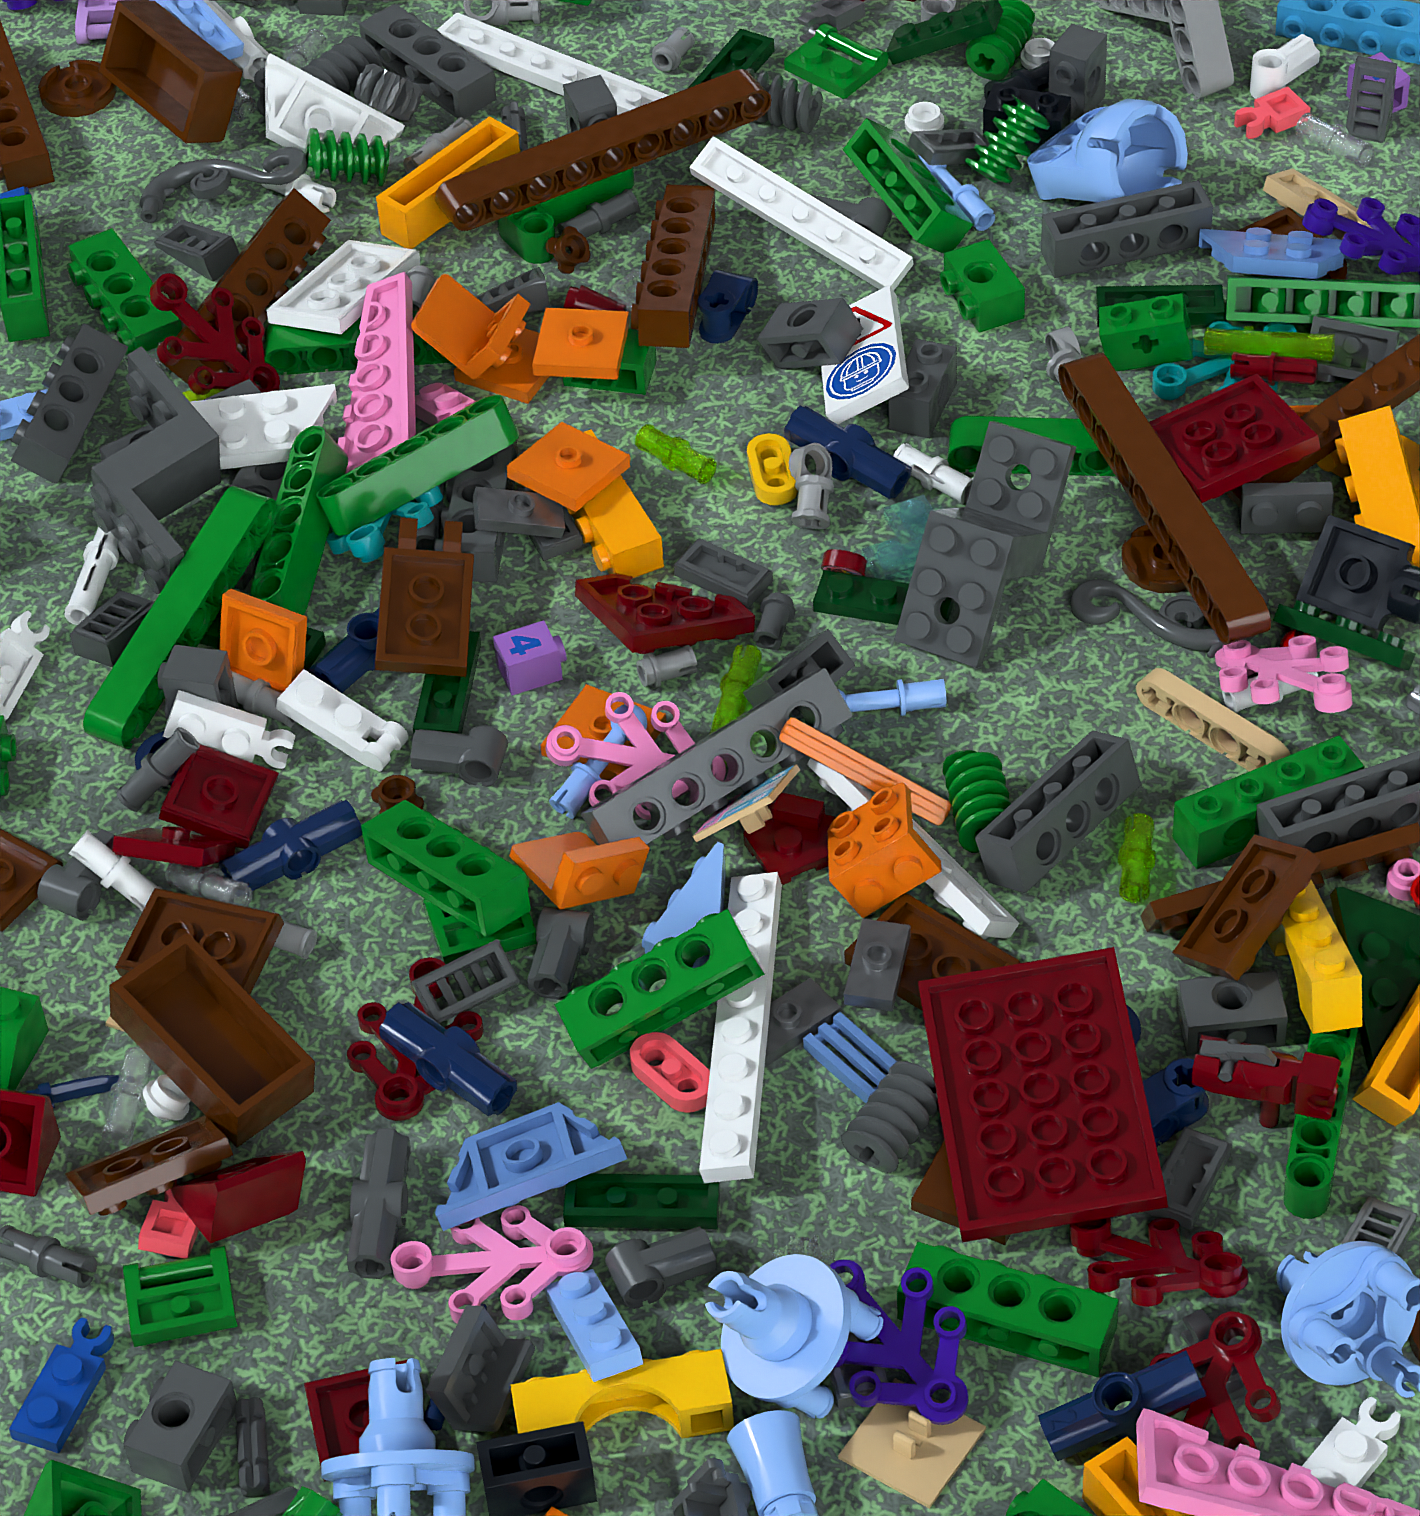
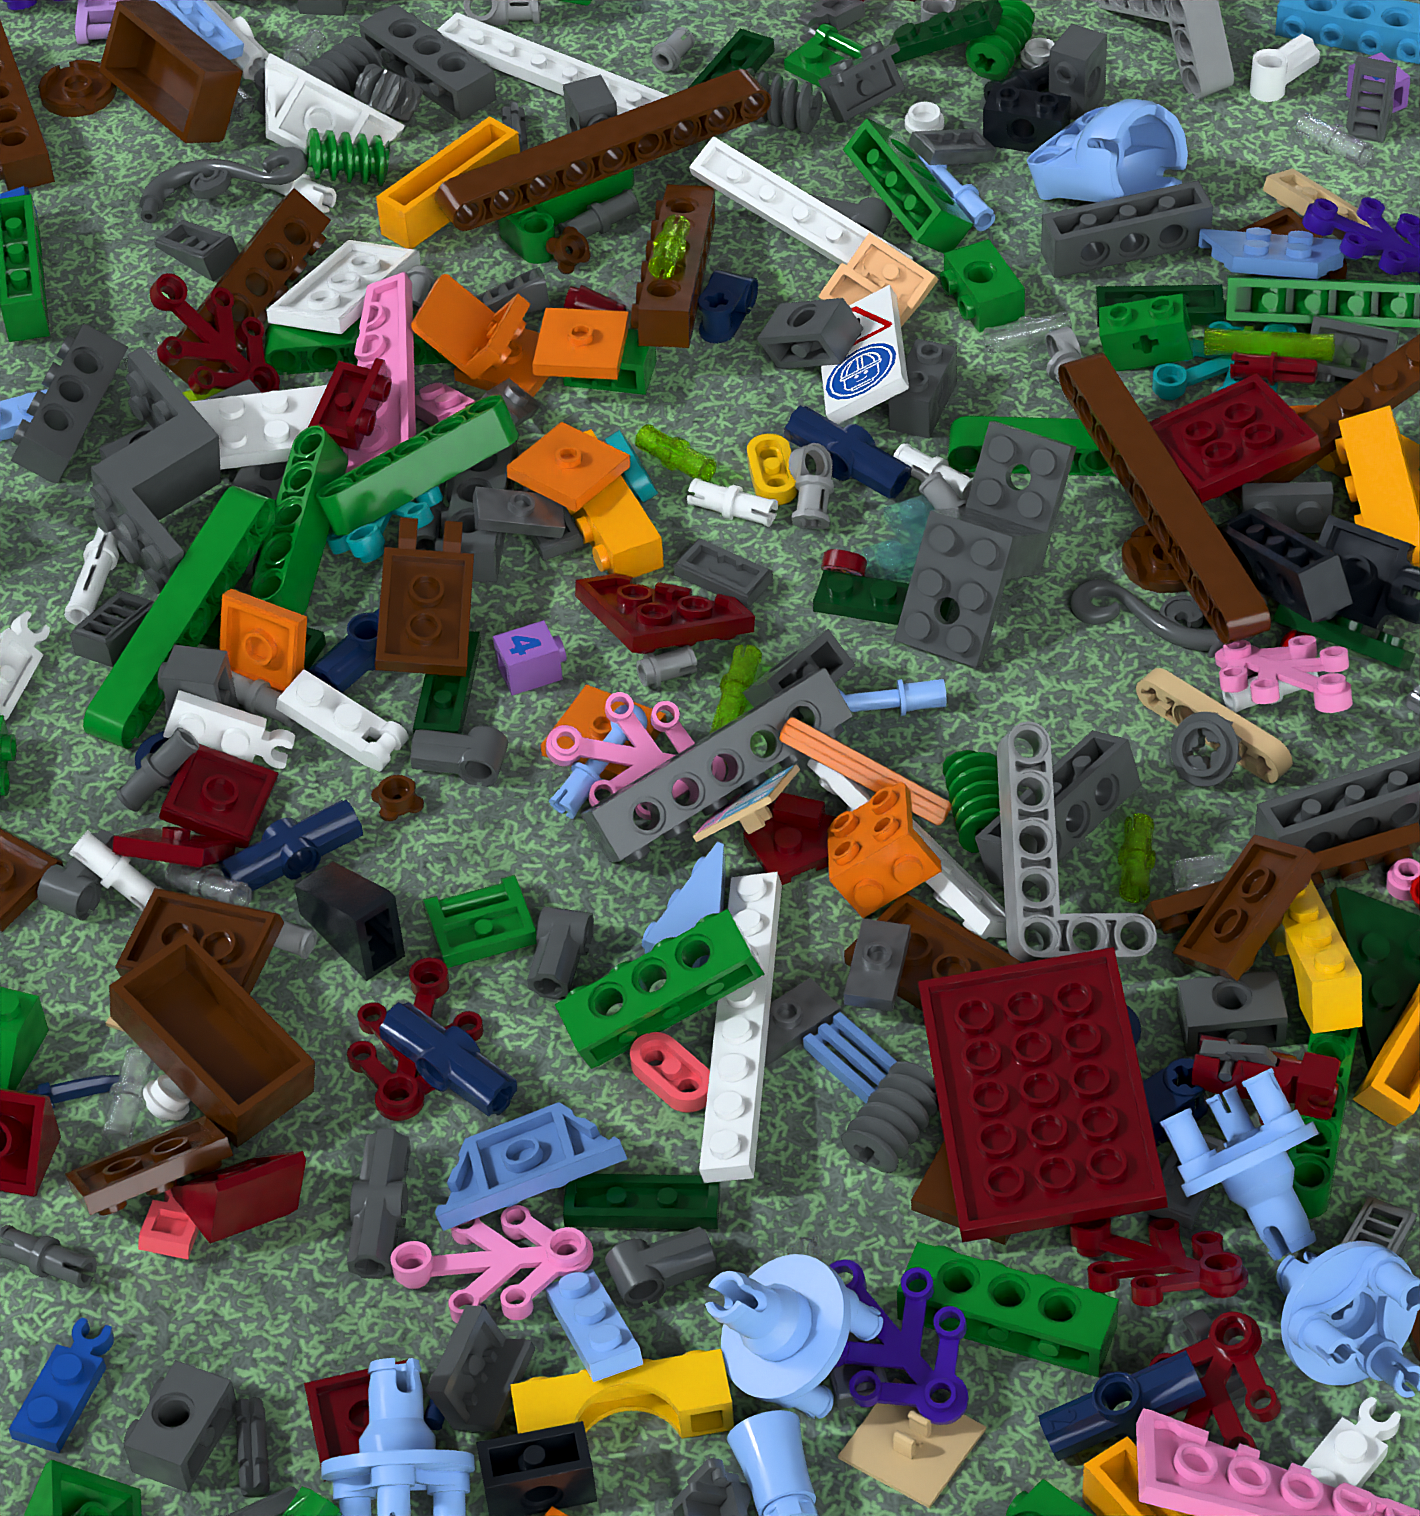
green brick [67,228,182,361] -> none
green plate [123,1246,238,1347] -> none
green brick [361,800,531,937] -> none
light grey pin [403,117,473,174] -> none
dark grey slope [410,939,520,1024] -> none
orange bracket [509,832,650,909] -> none
dark grey pin [753,592,796,650] -> none
green piece [965,94,1050,185] -> none
green brick [1172,735,1365,869] -> none
coral plate [1234,86,1310,139] -> none
none -> black slope [294,861,405,981]
none -> dark red bracket [308,358,392,451]
none -> flat silver plate [481,378,542,427]
none -> teal plate [605,429,659,503]
none -> clear neon green pin [648,214,690,279]
none -> white pin [687,478,778,527]
none -> dark grey bracket [818,41,905,123]
none -> light nougat slope [818,232,939,326]
none -> light grey pin [918,472,967,510]
none -> clear pin [984,310,1072,354]
none -> light grey beam [997,721,1157,965]
none -> light blue piece [1160,1068,1319,1261]
none -> dark grey gear [1171,712,1242,787]
none -> clear plate [1171,853,1228,892]
none -> black brick [1217,508,1353,623]

